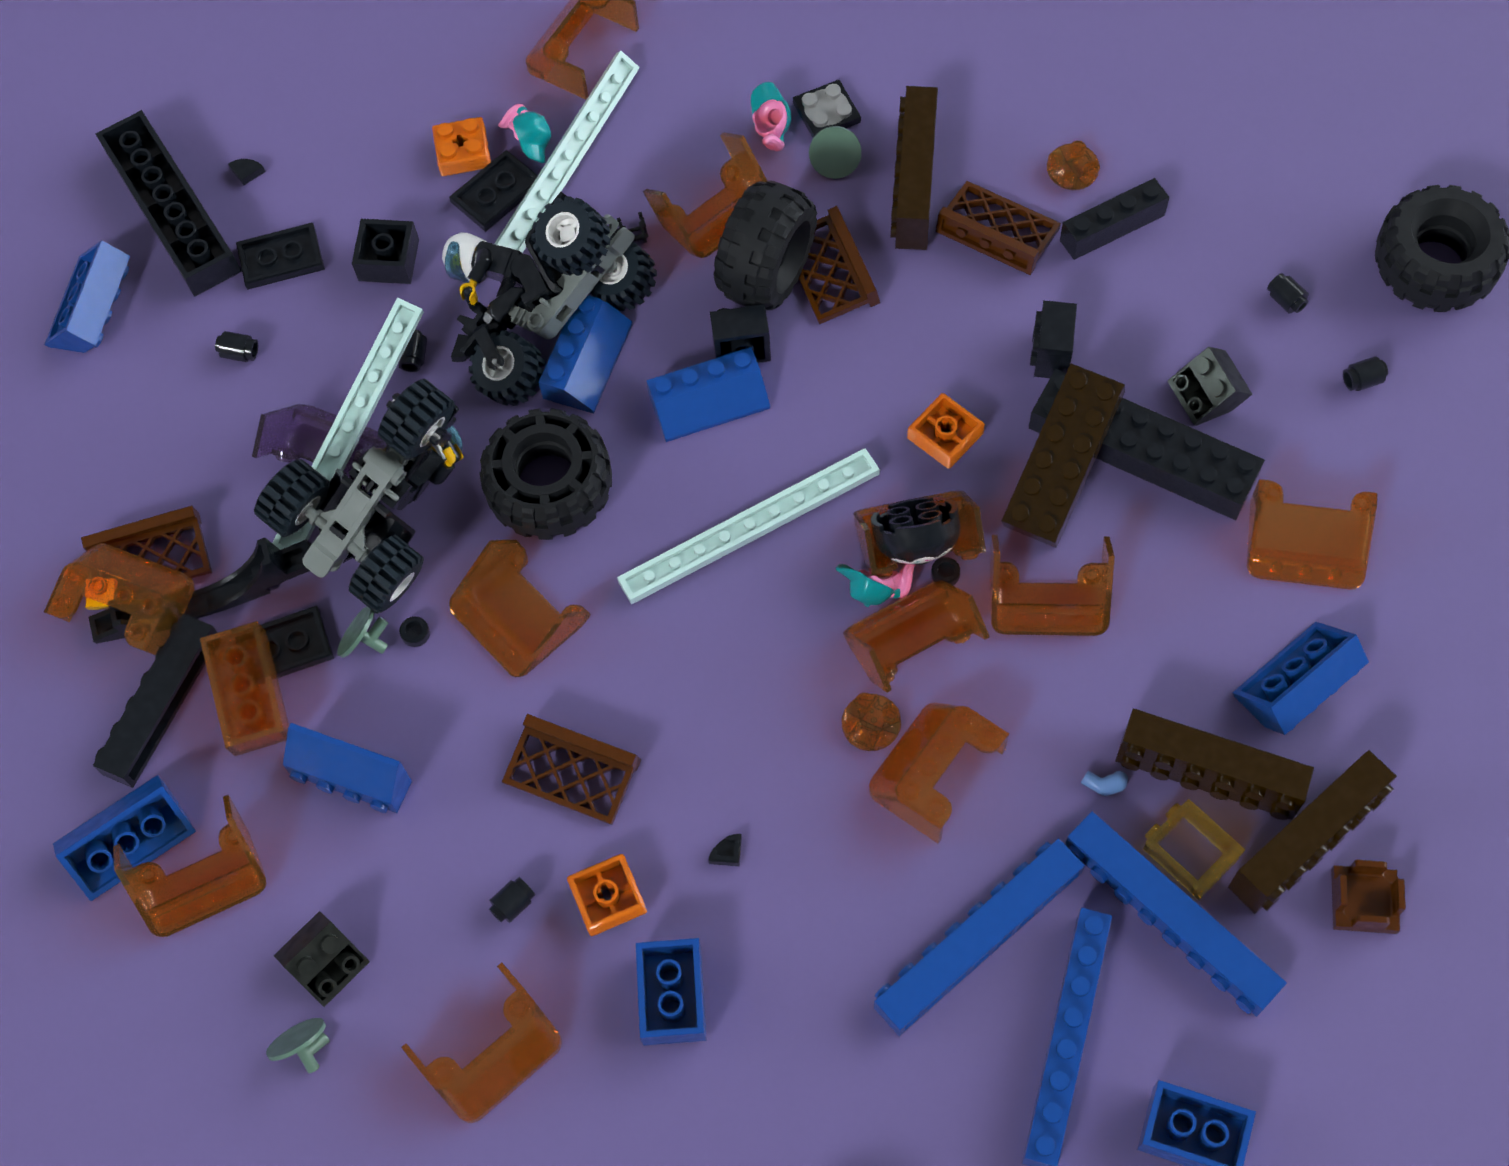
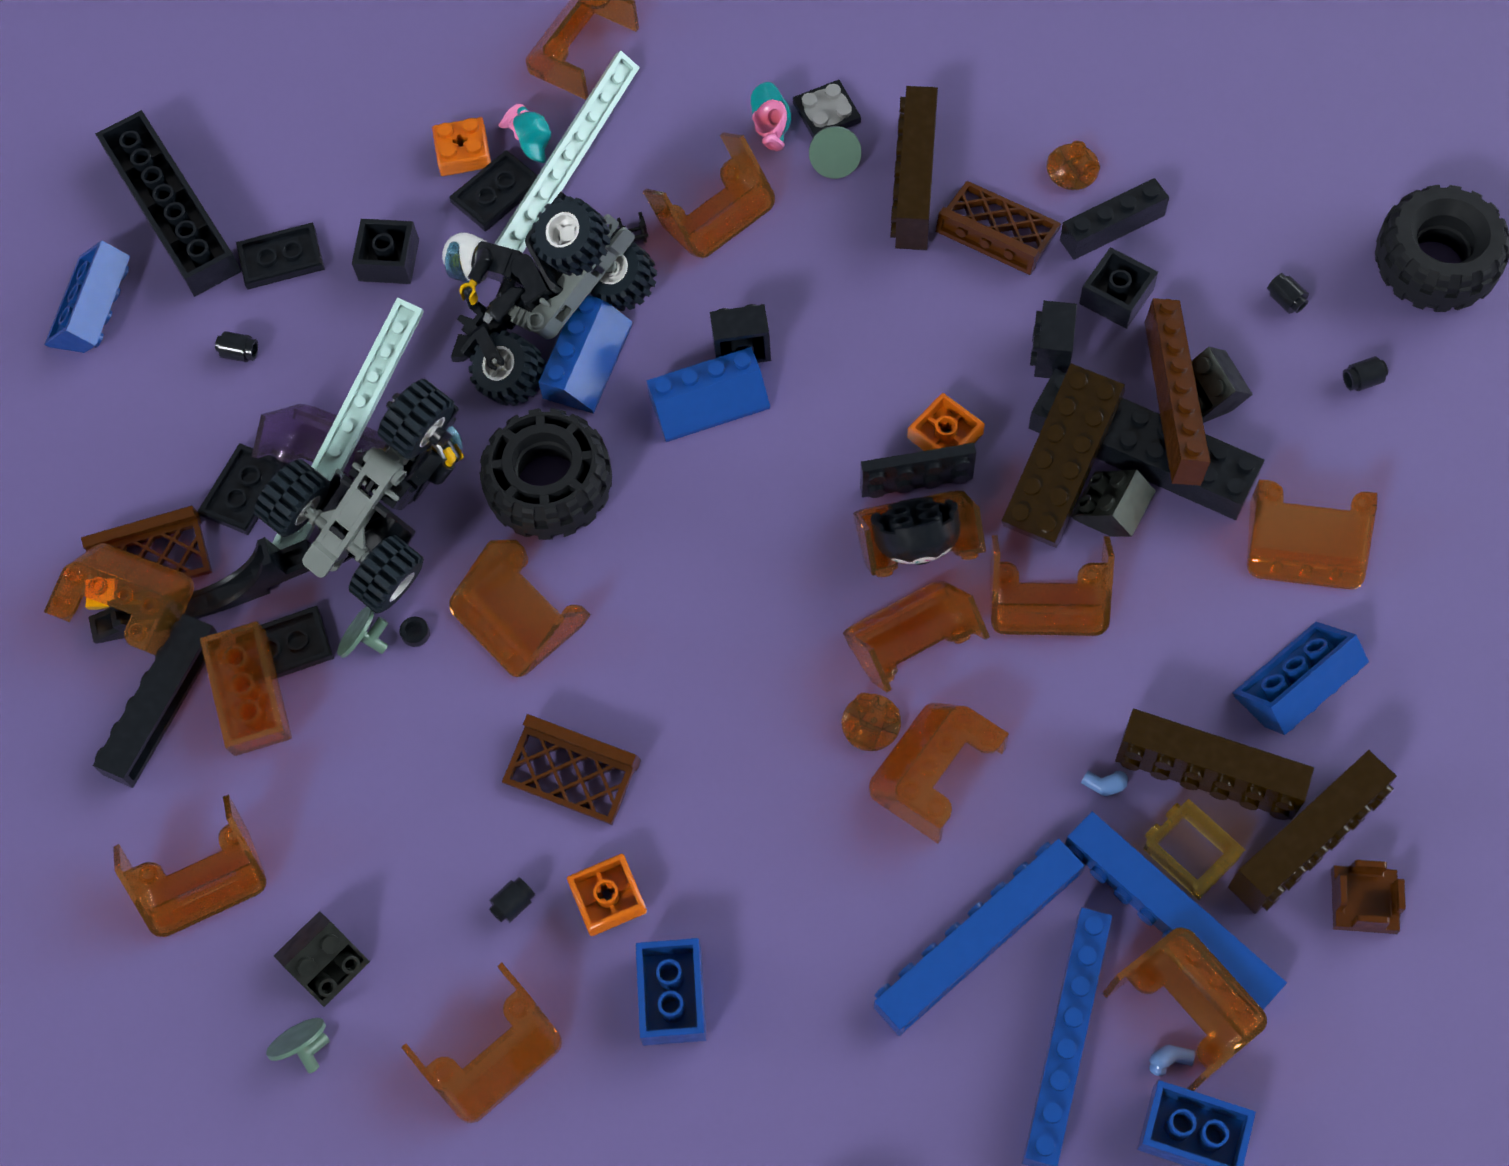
blue slope [53,775,196,901] -> none
black tile [228,159,265,185] -> none
blue slope [283,723,412,813] -> none
black brick [399,330,427,372] -> none
light aqua plate [617,448,880,605] -> none
black tile [709,834,742,866] -> none
black tyre [713,180,817,310] -> none
reddish brown fence [799,206,880,325] -> none
teal hair [836,564,916,607] -> none
black tile [931,557,960,588] -> none
none -> black tile [197,443,288,535]
none -> black plate [860,443,976,498]
none -> pearl dark grey slope [1071,470,1156,537]
none -> black brick [1079,247,1158,329]
none -> clear orange windscreen [1102,928,1267,1091]
none -> reddish brown brick [1144,298,1210,486]
none -> medium blue arm [1149,1045,1195,1076]

